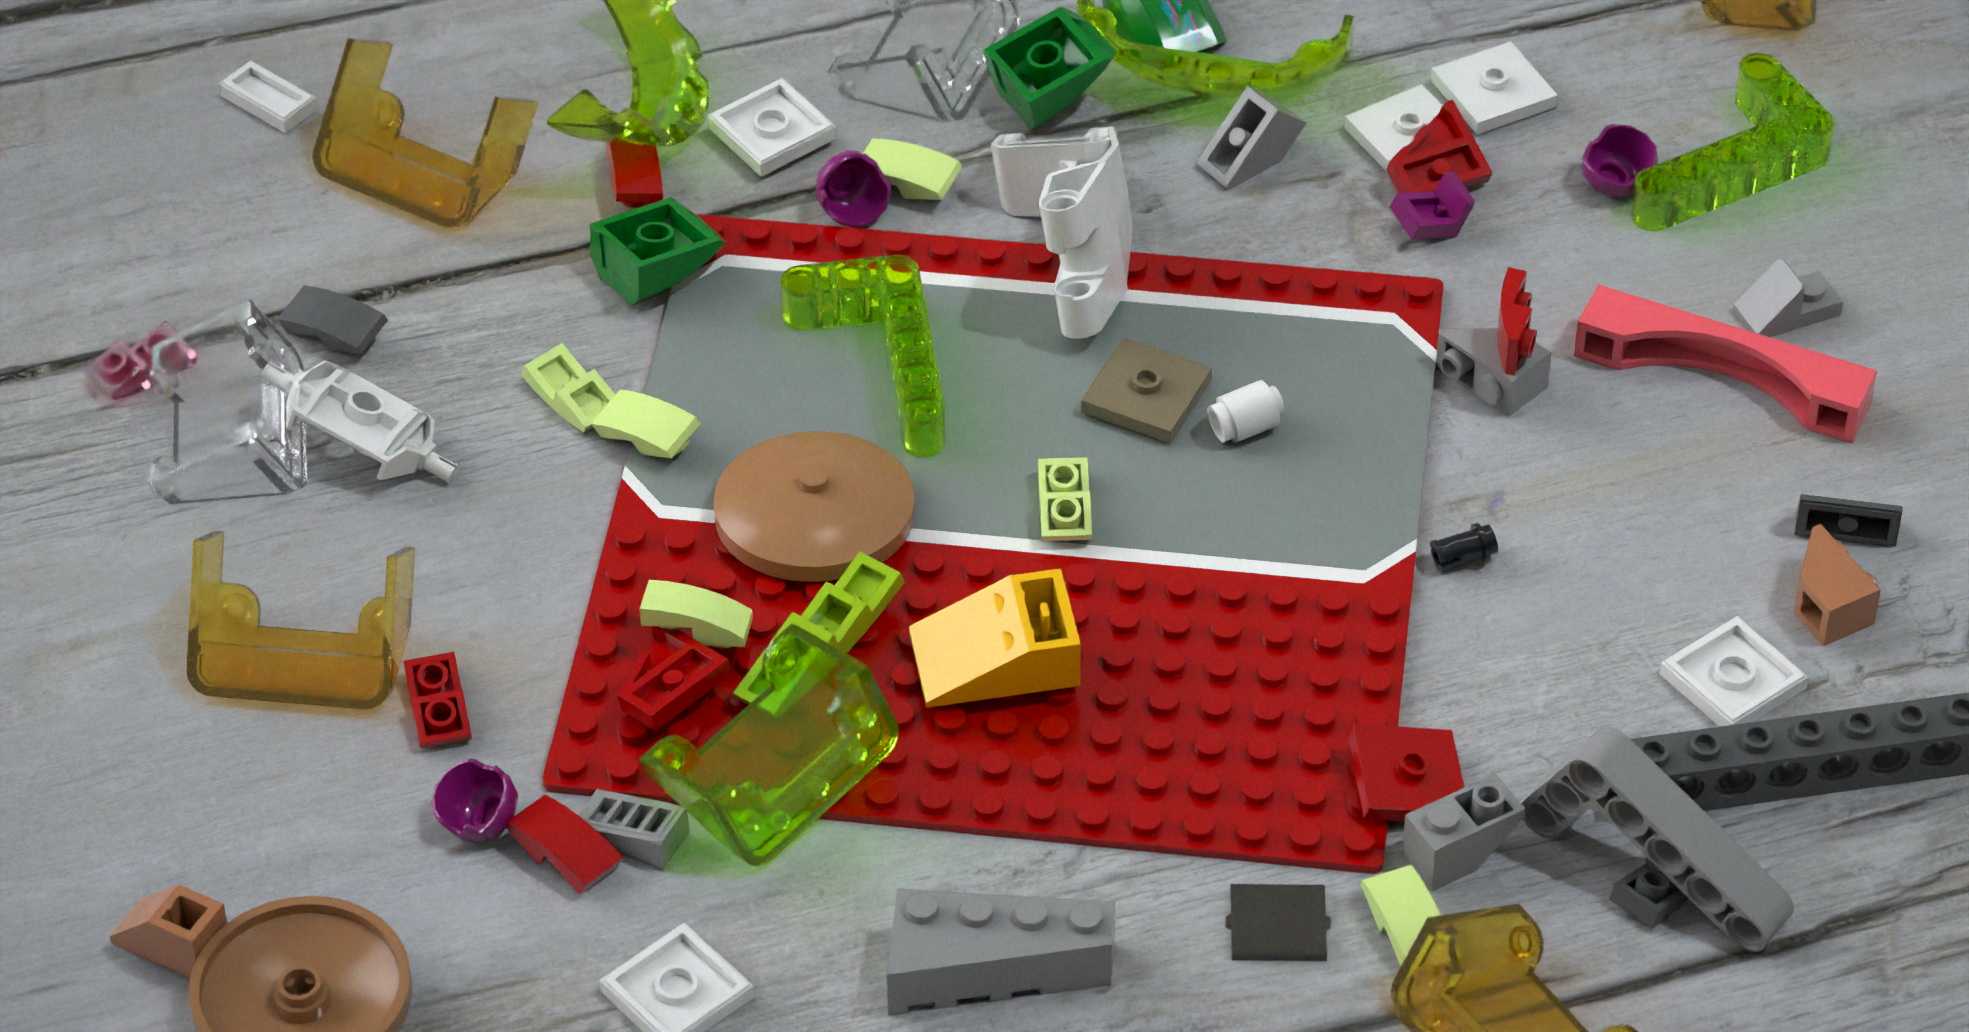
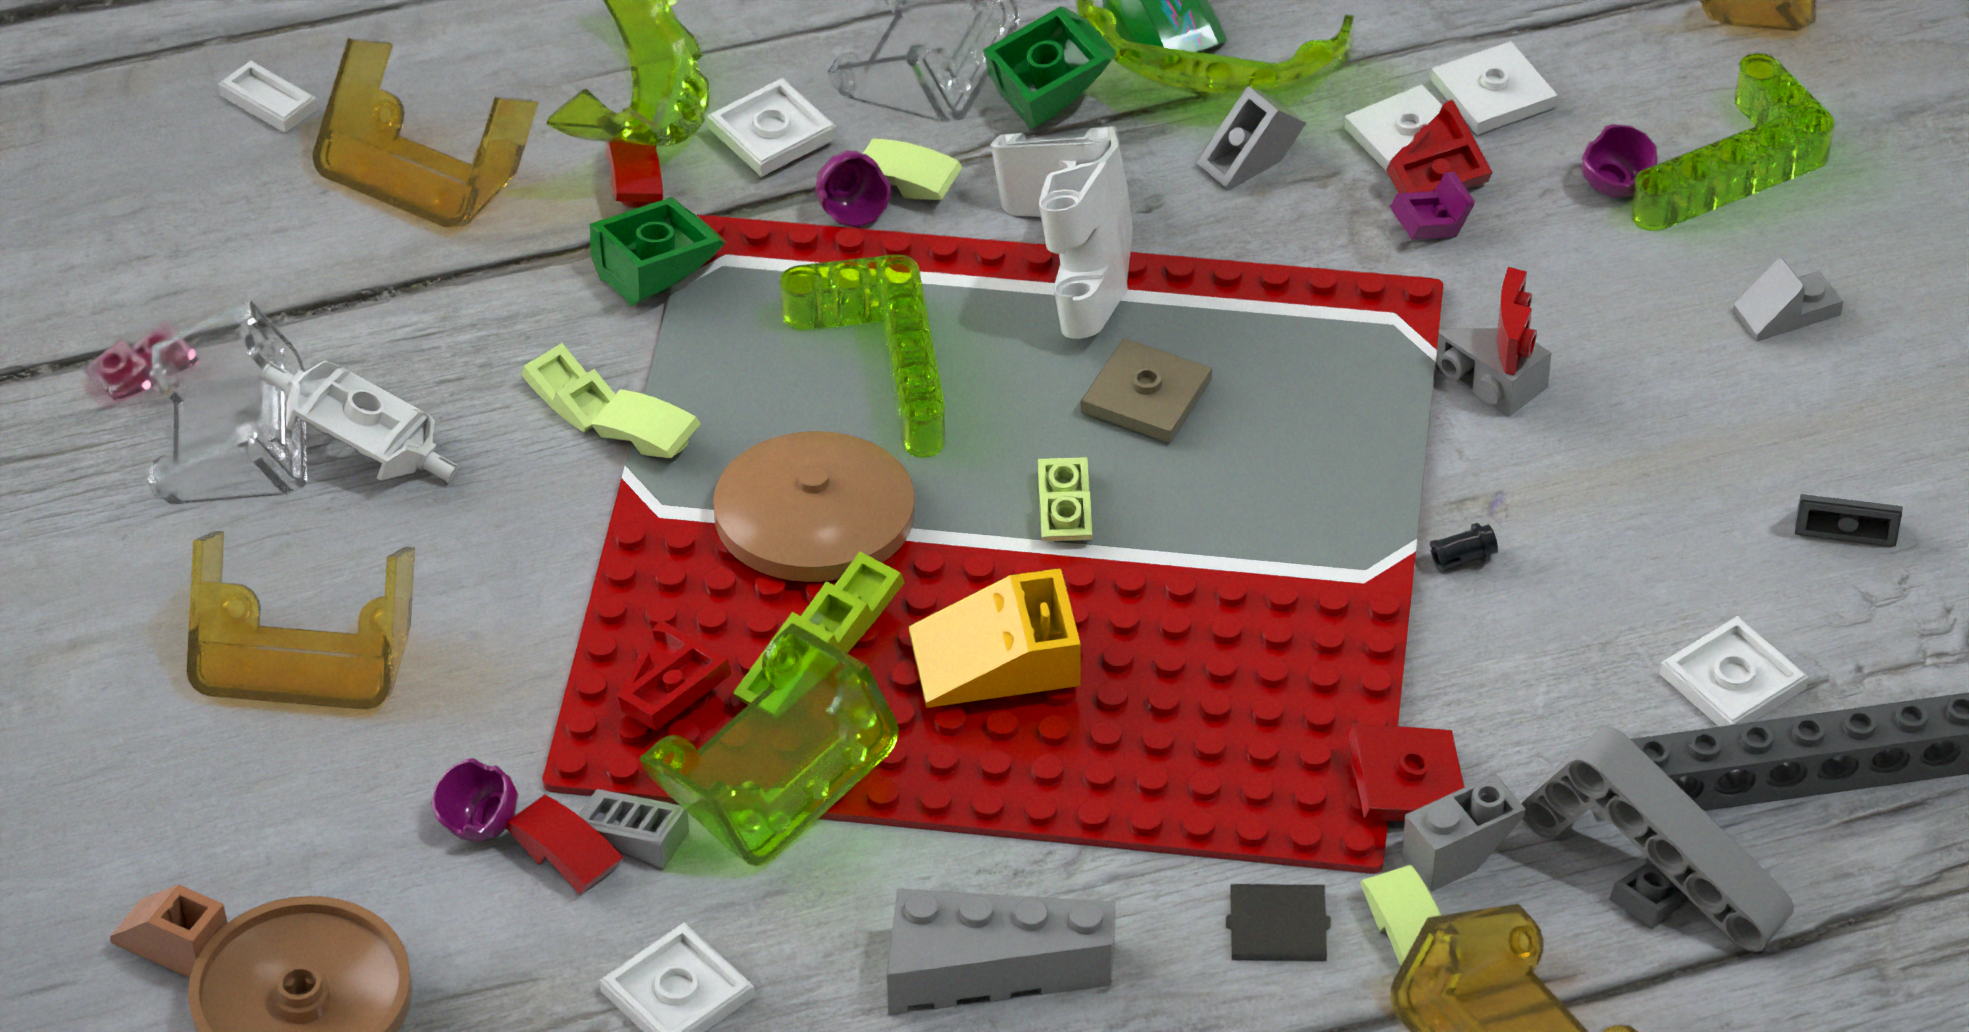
dark grey slope [277,285,388,355] -> none
red slope [403,652,472,749] -> none
yellowish green slope [640,580,753,649] -> none
white brick [1207,380,1285,443] -> none
coral arch [1574,284,1877,443] -> none
nougat slope [1794,524,1881,646] -> none

